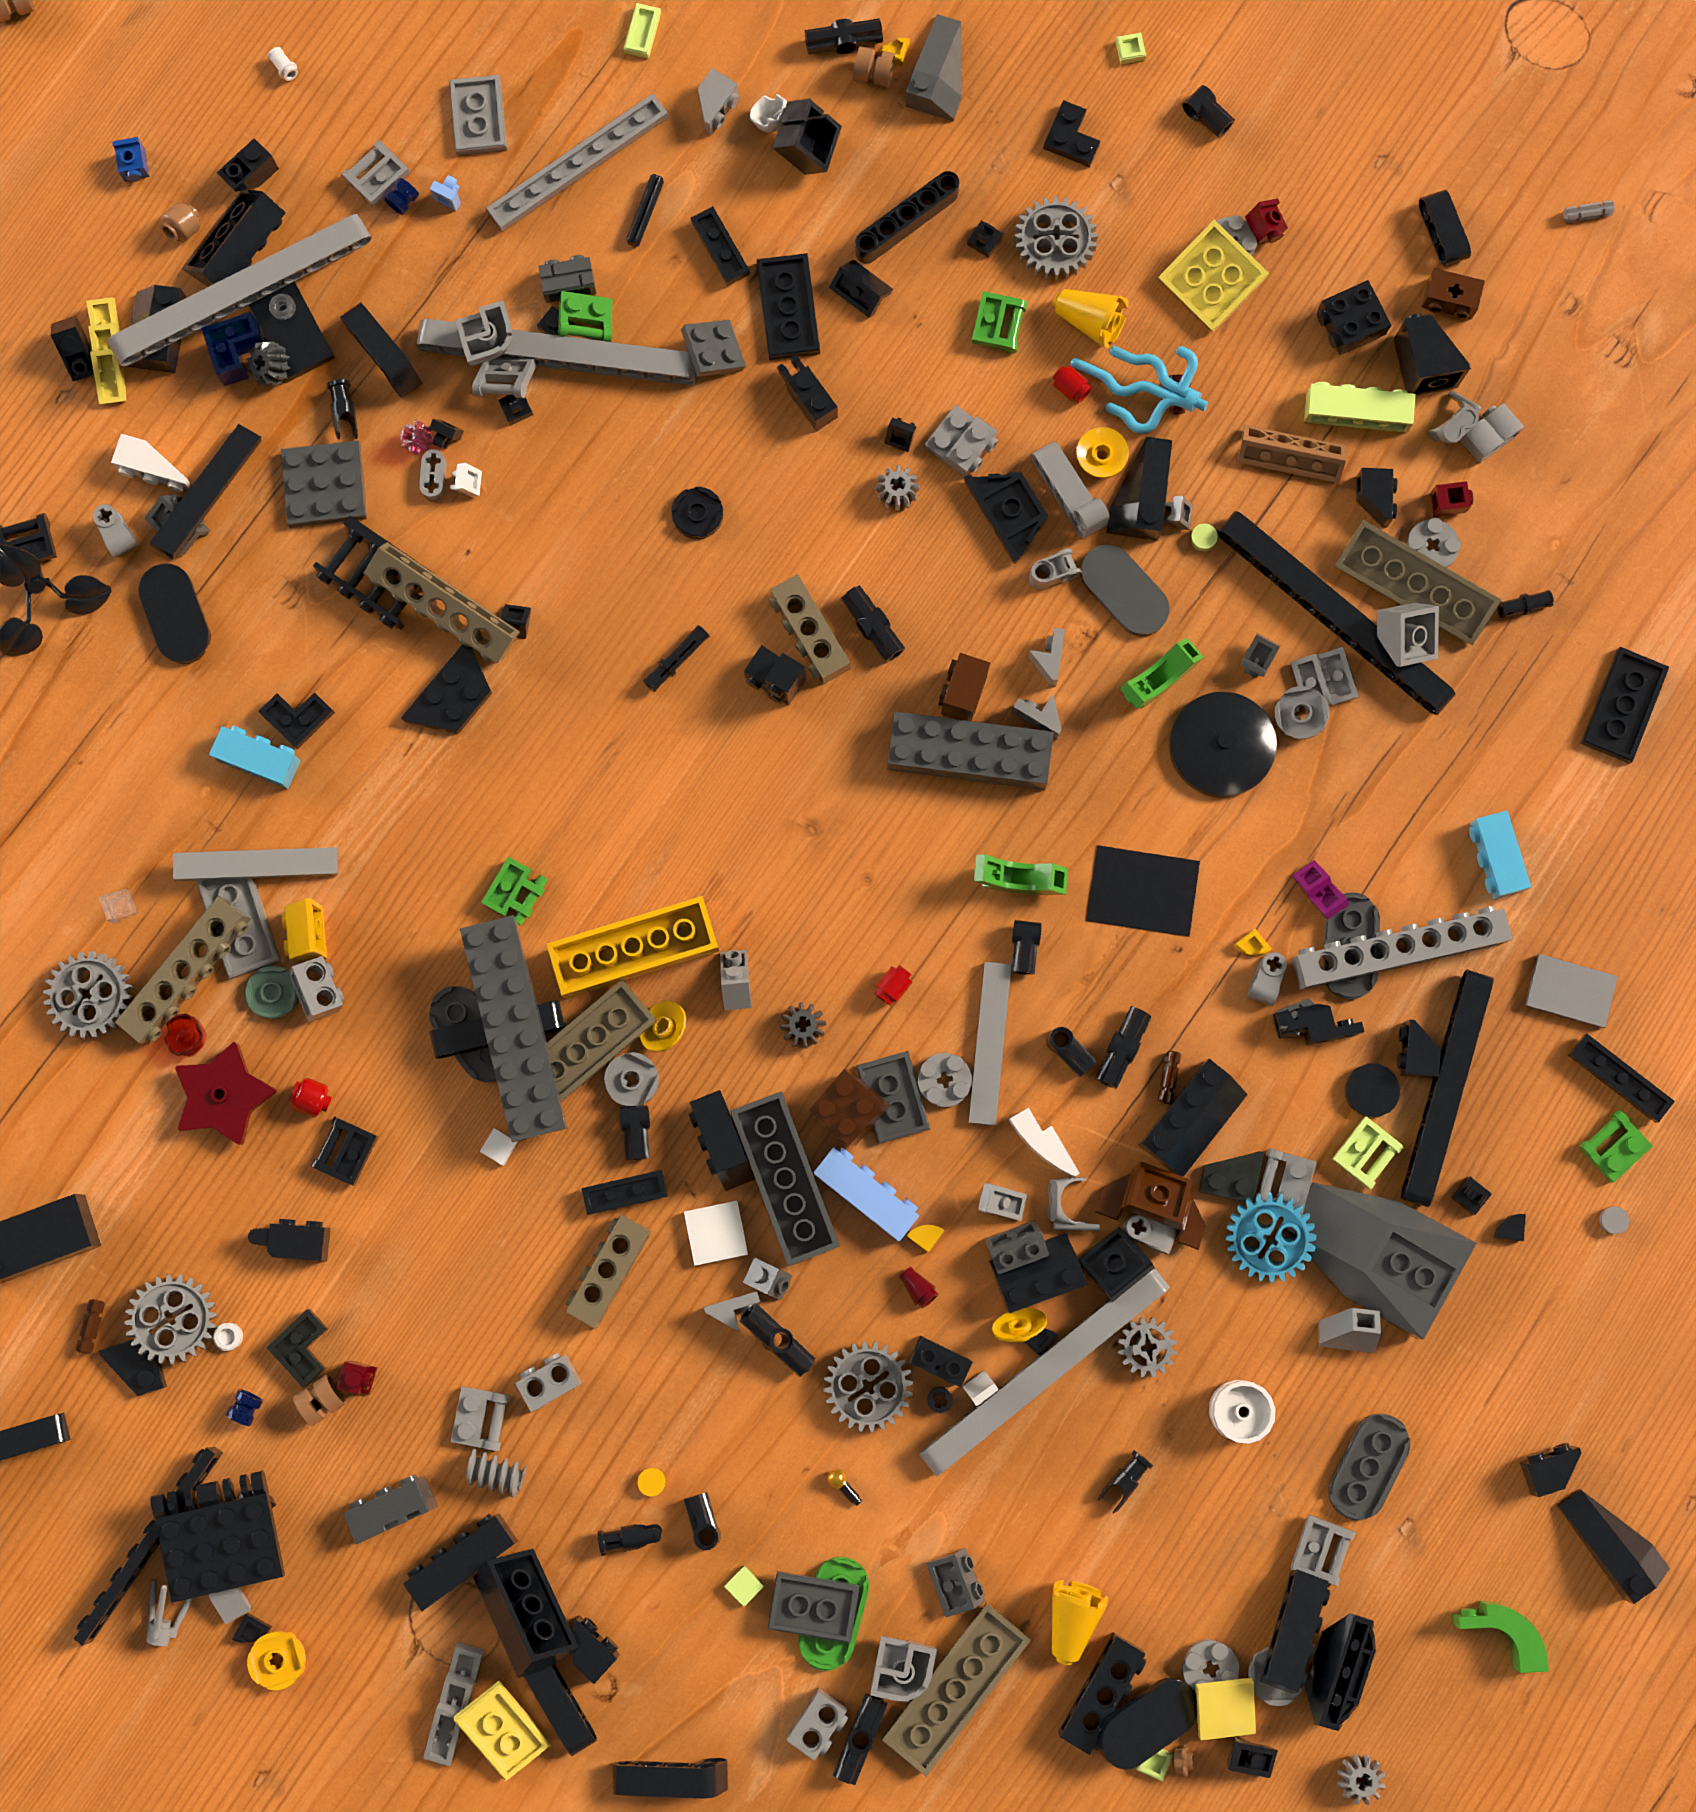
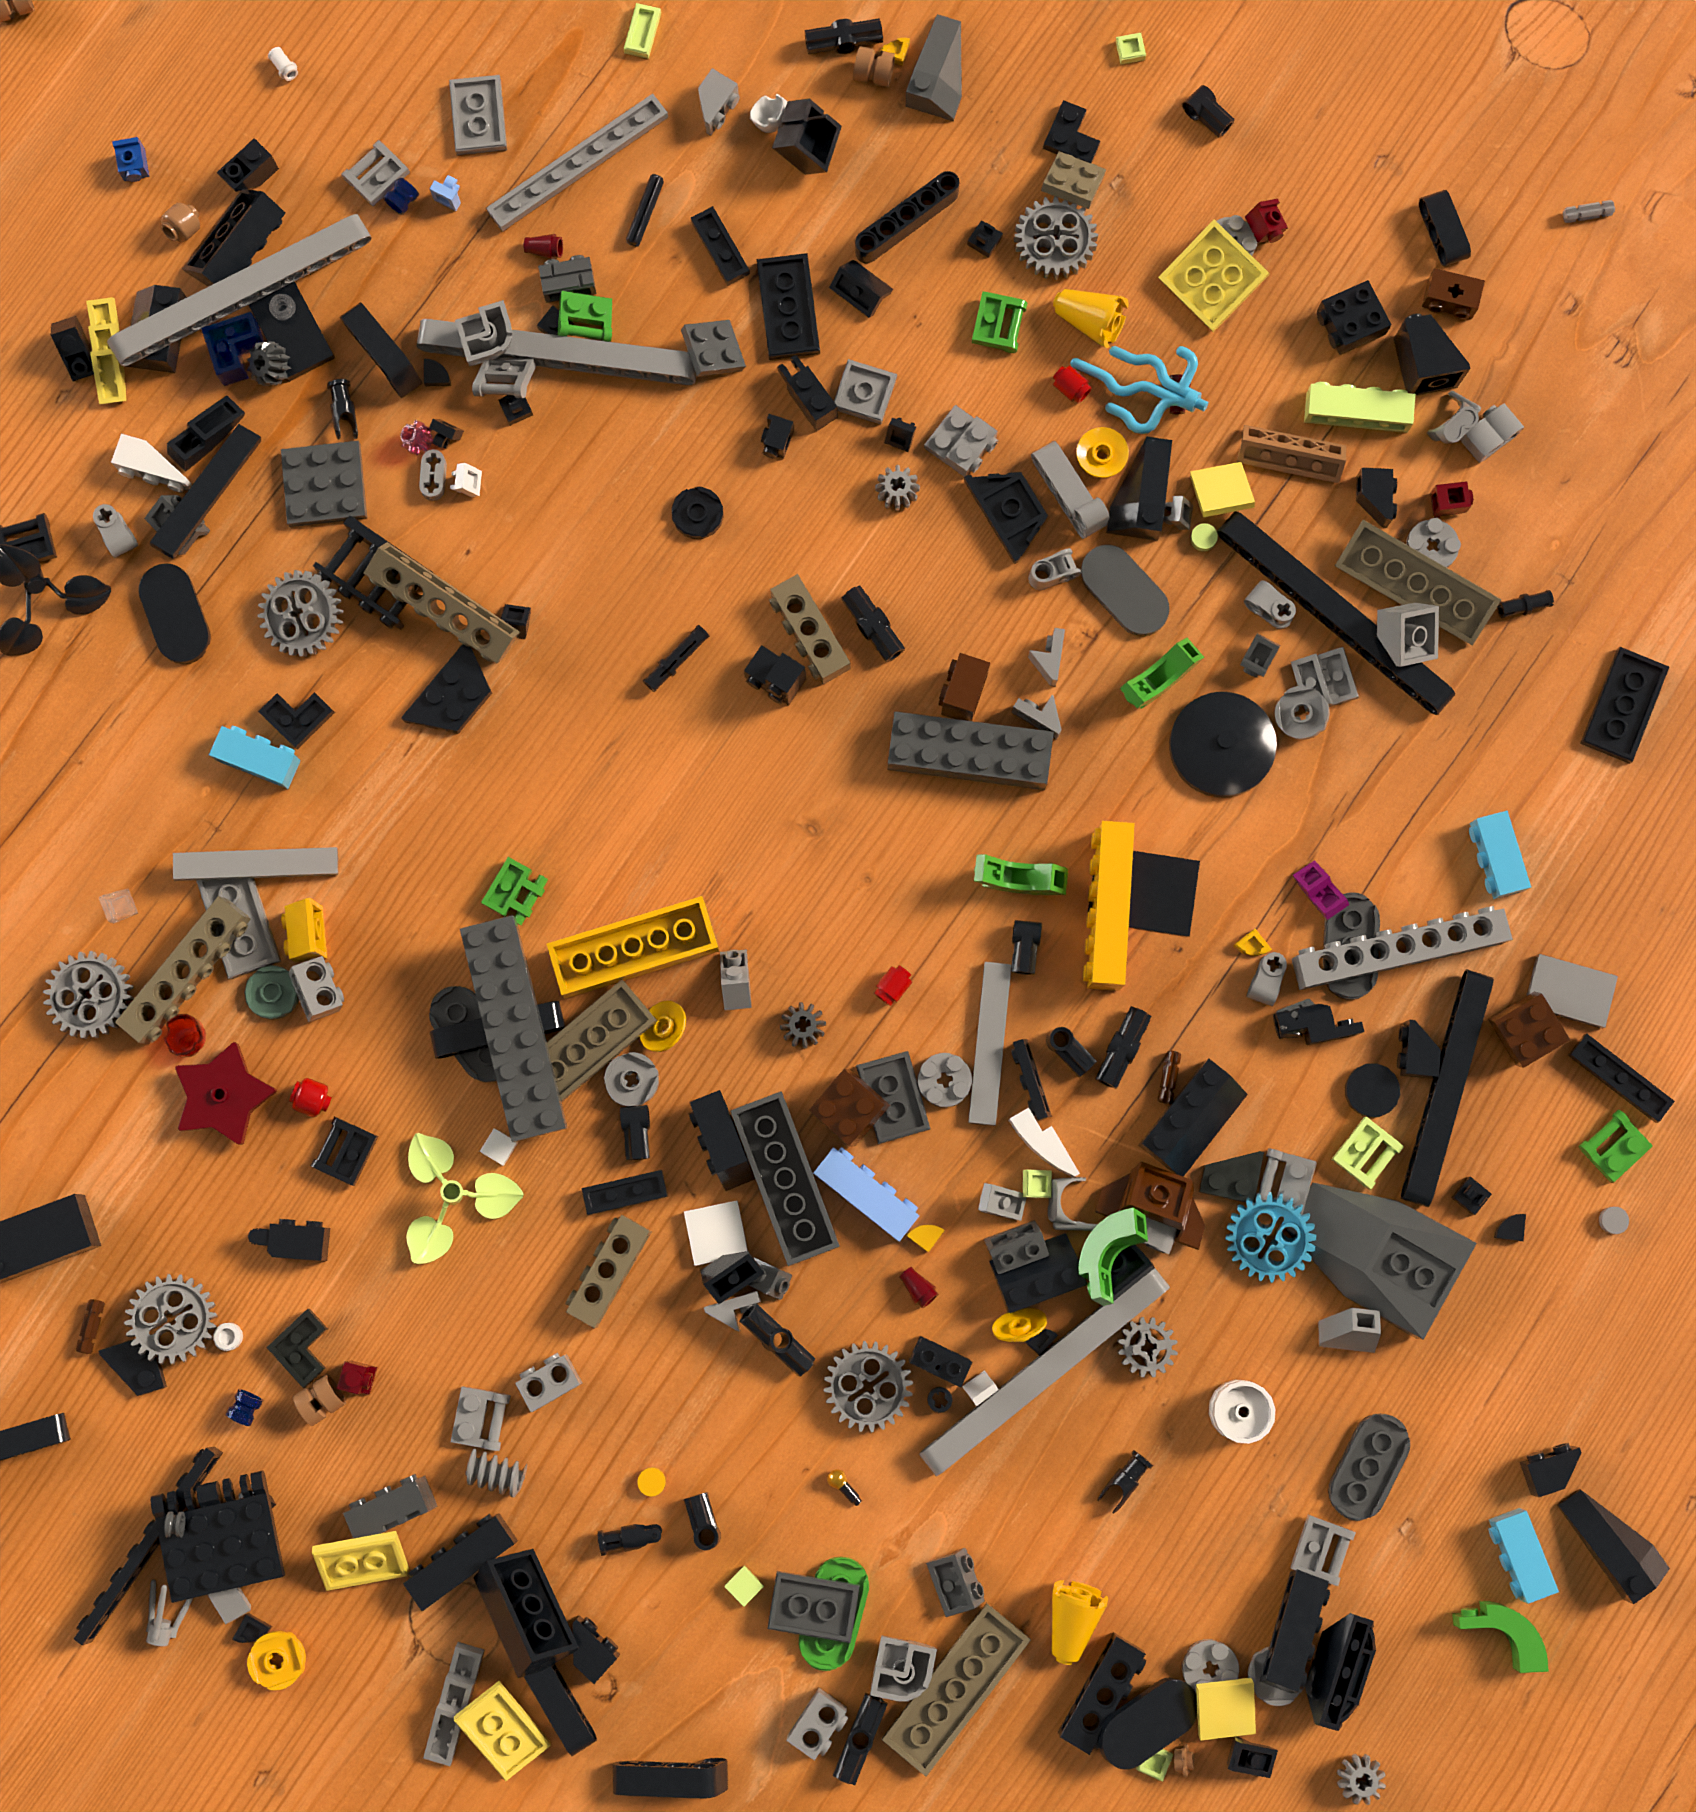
none -> dark grey bush [165,1511,185,1538]
none -> black slope [167,395,245,472]
none -> light grey gear [258,570,343,657]
none -> light yellow tile [312,1531,409,1591]
none -> yellowish green plant [407,1133,524,1264]
none -> black tile [424,359,451,387]
none -> dark red cone [523,234,563,260]
none -> black slope [700,1251,764,1304]
none -> black brick [761,414,794,459]
none -> light grey tile [834,359,897,424]
none -> black plate [1011,1039,1052,1120]
none -> yellowish green tile [1023,1169,1052,1198]
none -> dark tan plate [1041,151,1106,209]
none -> arch [1078,1208,1148,1306]
none -> yellow brick [1083,821,1135,991]
none -> light yellow tile [1190,462,1255,517]
none -> light grey piece [1244,580,1296,629]
none -> reddish brown brick [1488,991,1570,1068]
none -> medium azure brick [1488,1508,1559,1604]

